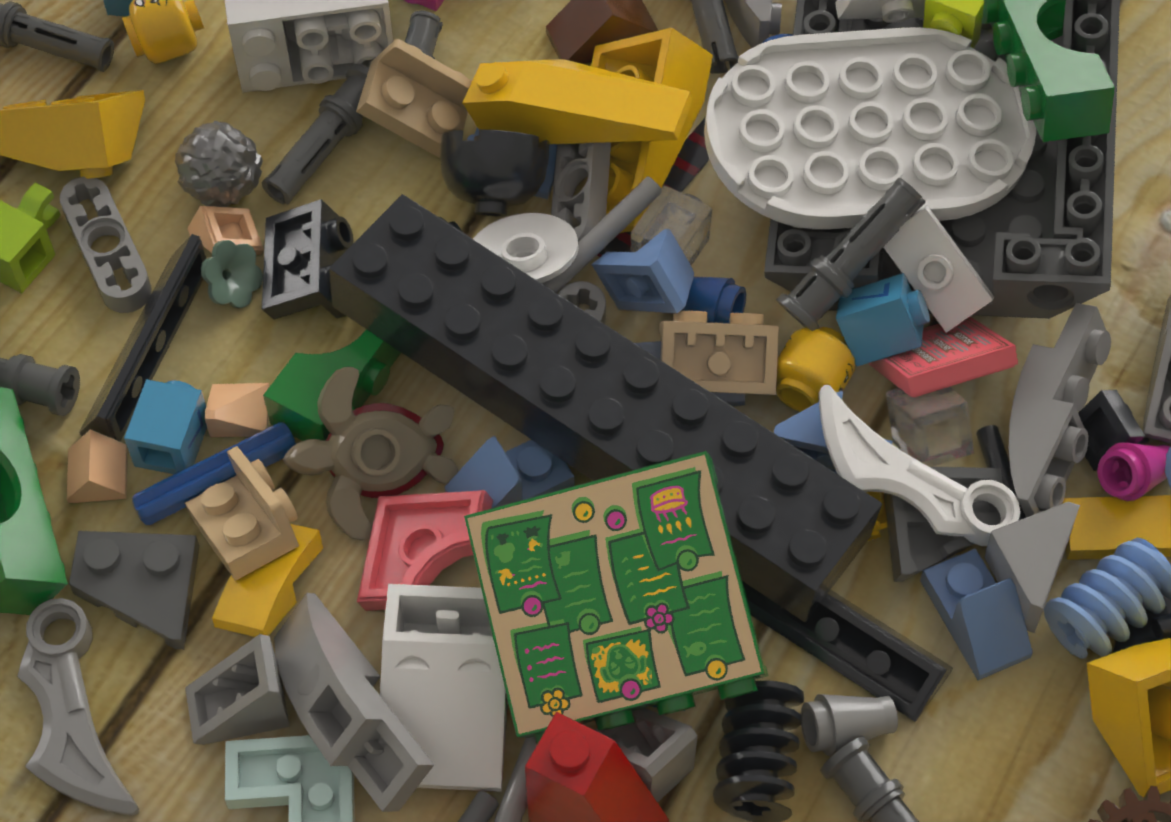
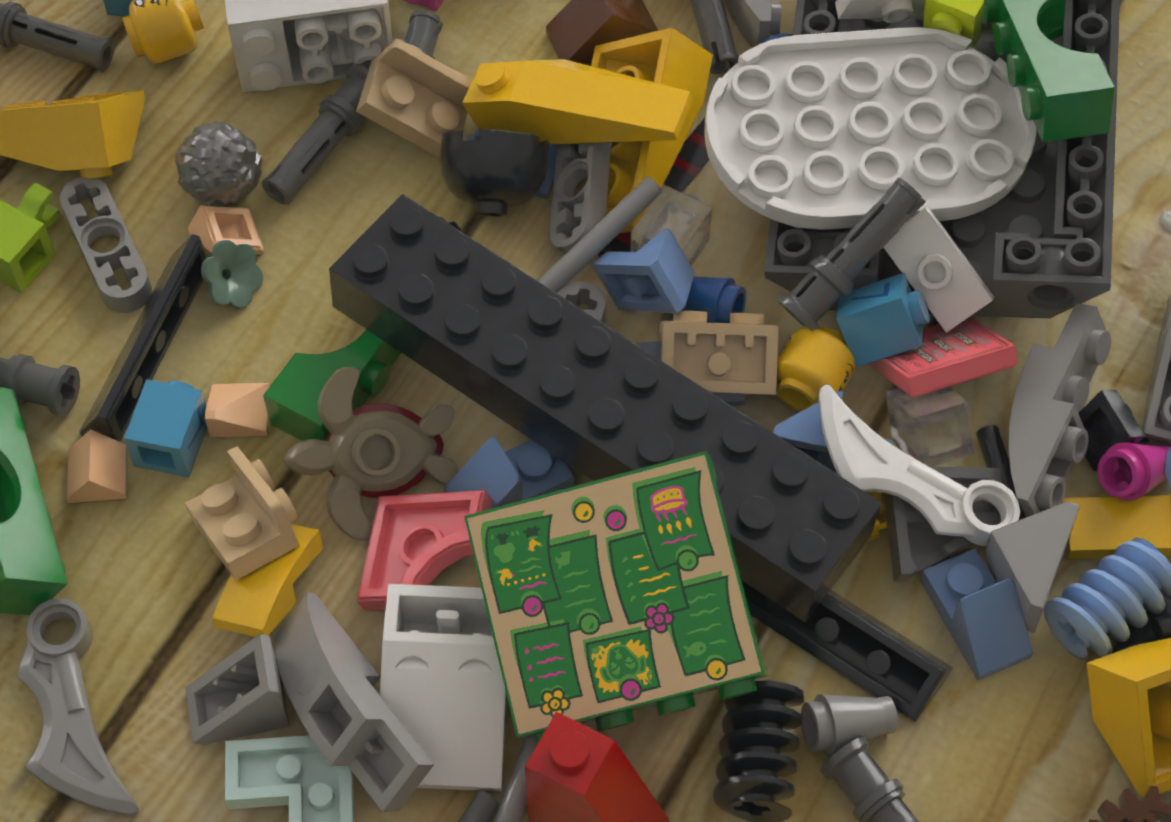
dark grey wing [69,531,200,650] -> none
blue axle [132,423,296,525] -> none
black bracket [262,199,354,320] -> none
white dish [473,213,579,283] -> none
light grey slope [595,708,697,802] -> none

